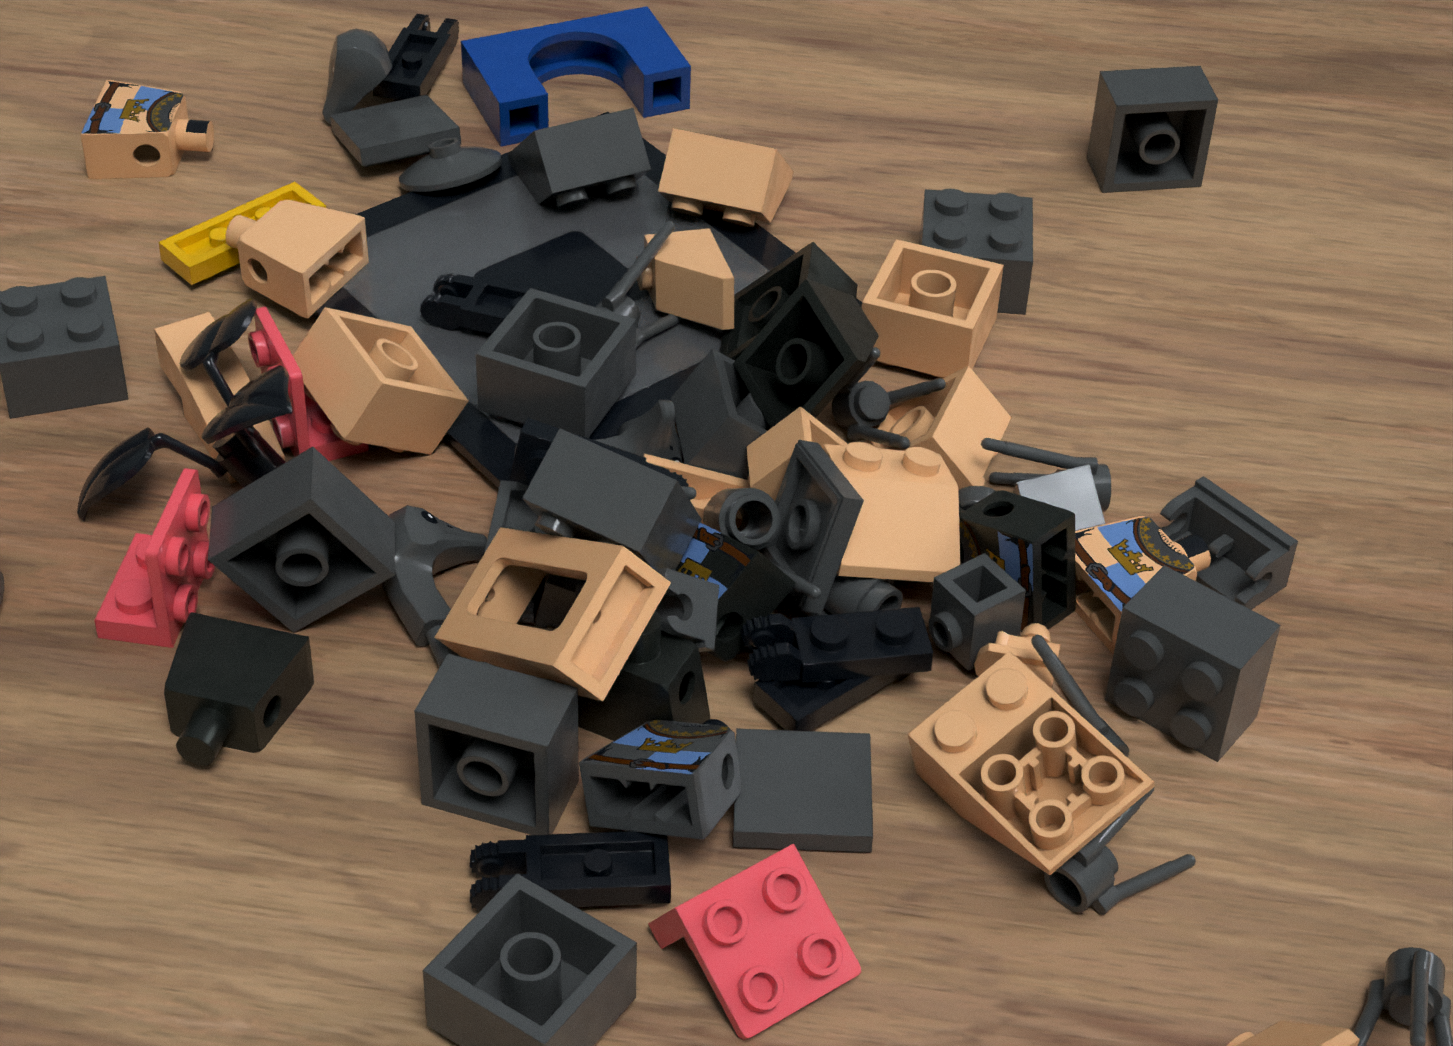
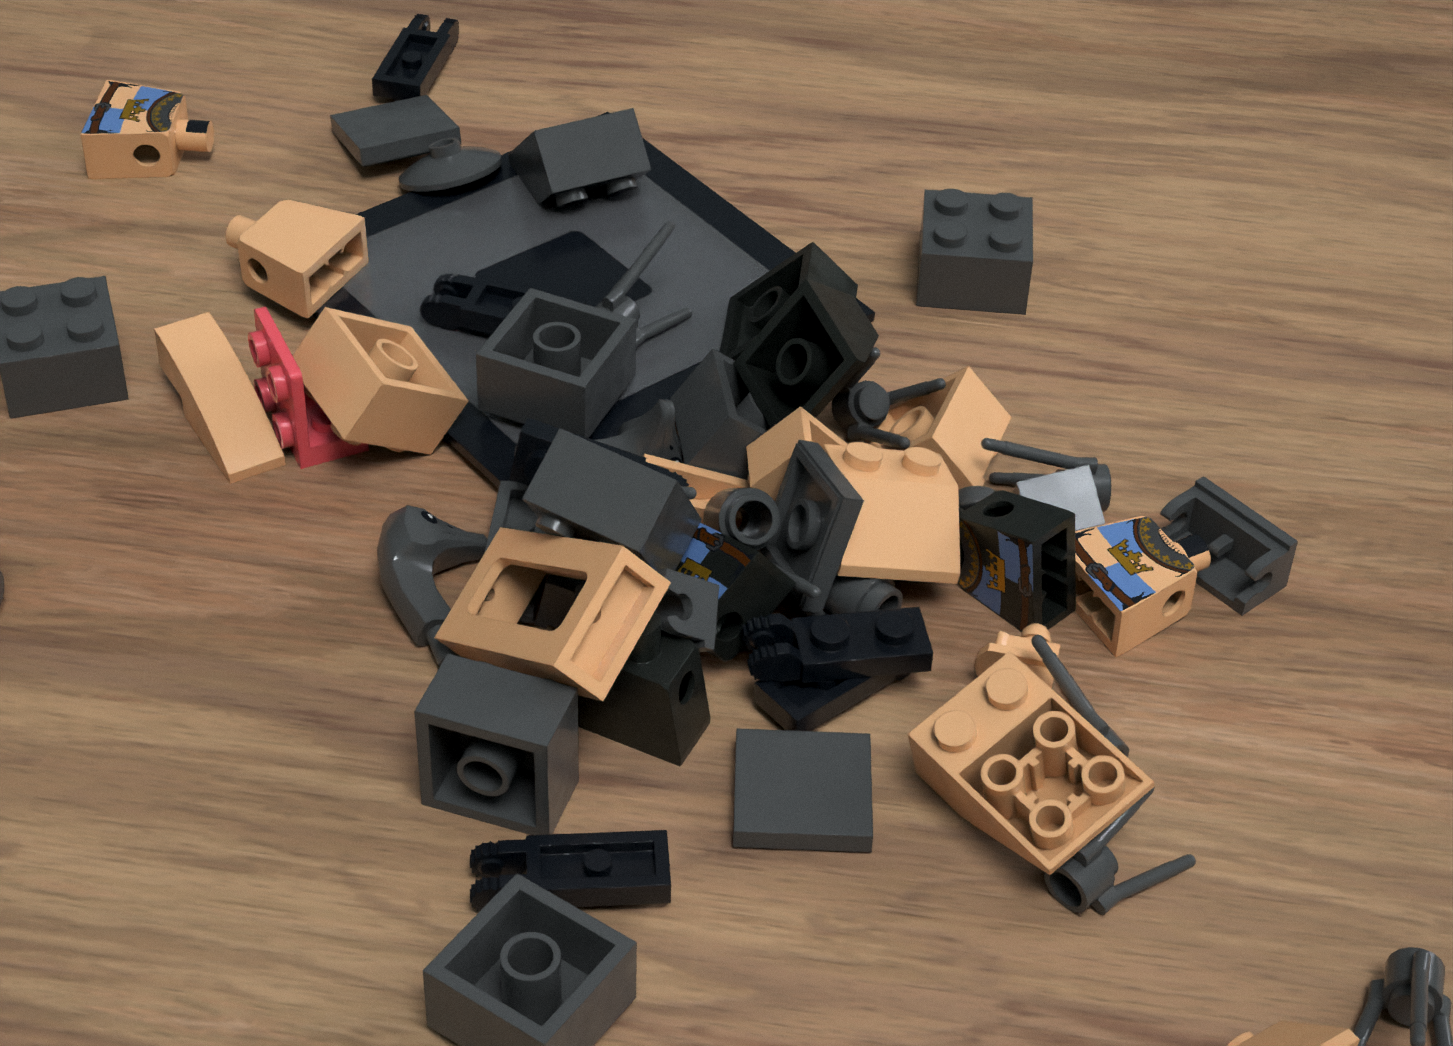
black plant [77,298,293,522] -> none
coral bracket [94,468,215,648] -> none
yellow plate [158,181,326,285] -> none
pearl dark grey torso [164,612,314,765] -> none
dark grey brick [208,447,395,633] -> none
dark grey animal [322,28,392,124] -> none
blue arch [461,6,691,147] -> none
dark grey torso [579,719,742,840] -> none
light nougat slope [636,228,734,330] -> none
coral bracket [648,843,861,1040] -> none
light nougat slope [658,128,794,227] -> none
light nougat brick [862,239,1004,379] -> none
dark grey brick [928,553,1026,671] -> none
dark grey brick [1087,66,1218,193] -> none
dark grey brick [1105,565,1281,762] -> none

